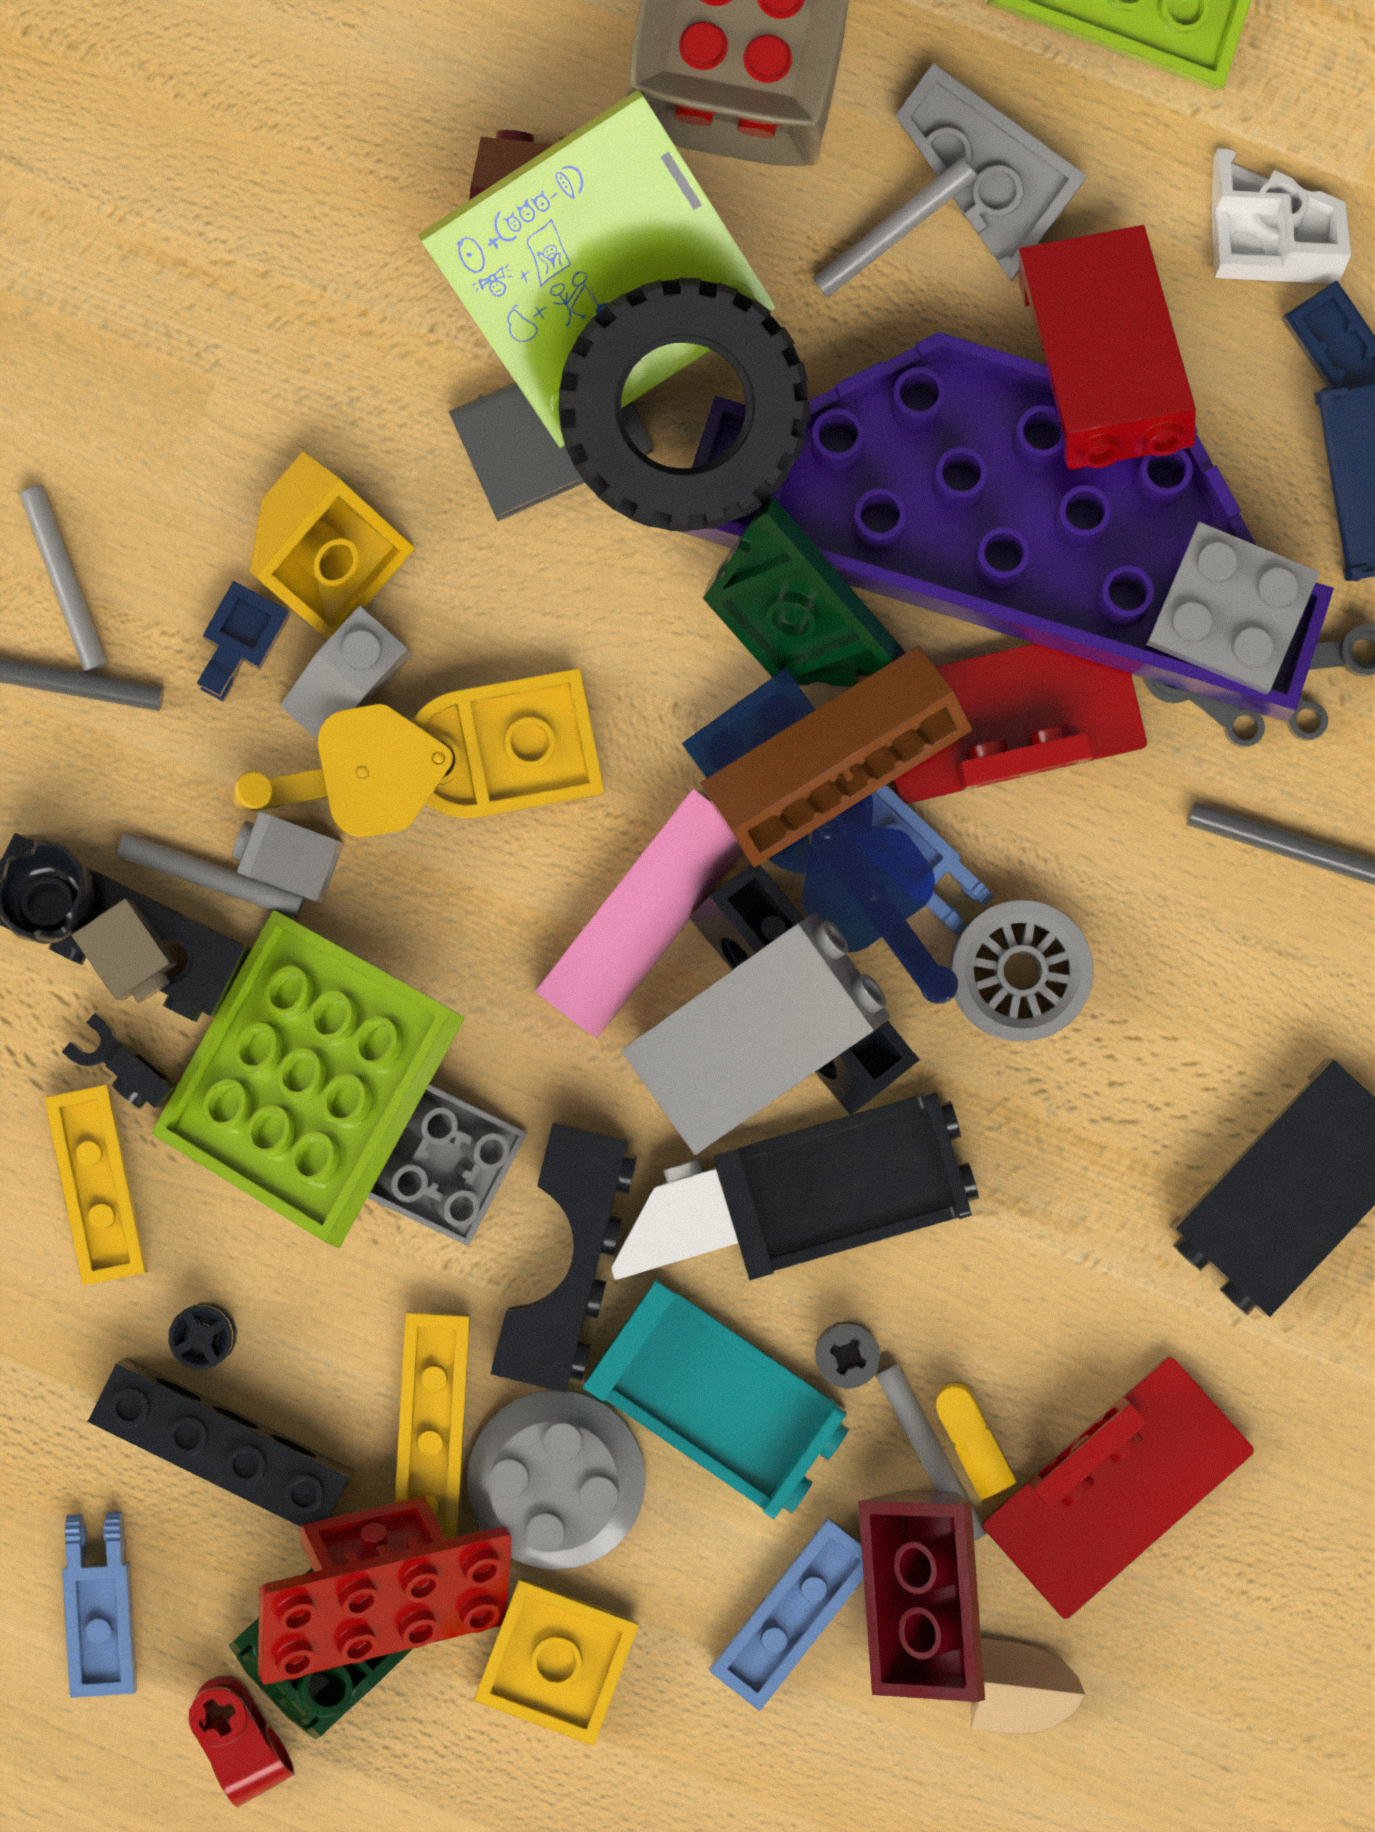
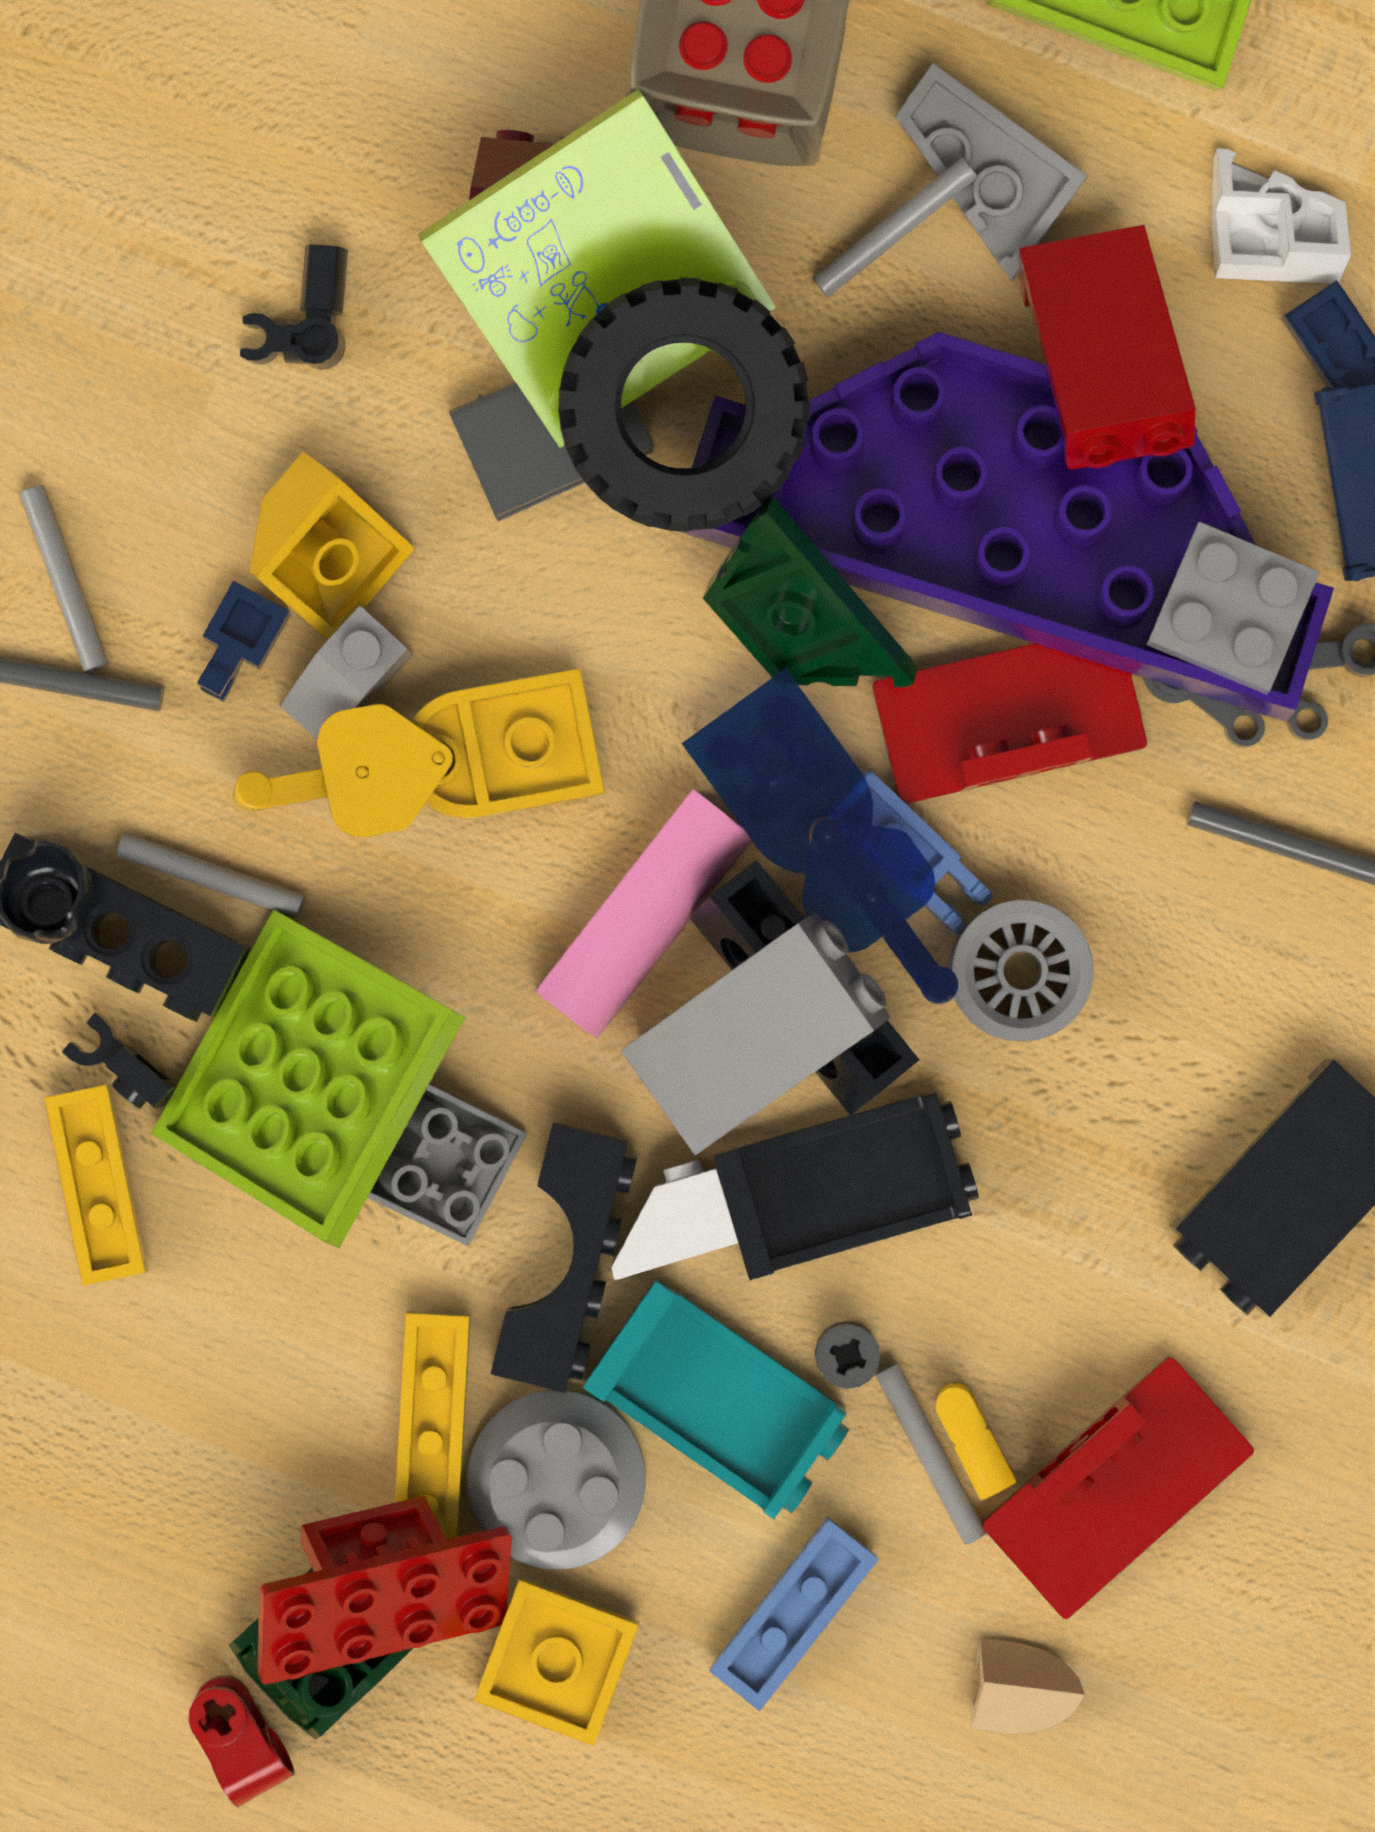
medium blue hinge [62,1512,138,1698] -> none
dark tan brick [71,898,177,1003] -> none
black brick [87,1357,355,1527] -> none
black wheel [168,1302,238,1370] -> none
light grey slope [232,811,344,903] -> none
dark orange brick [700,645,972,868] -> none
dark red slope [858,1490,985,1702] -> none
none -> black bar [240,244,348,370]

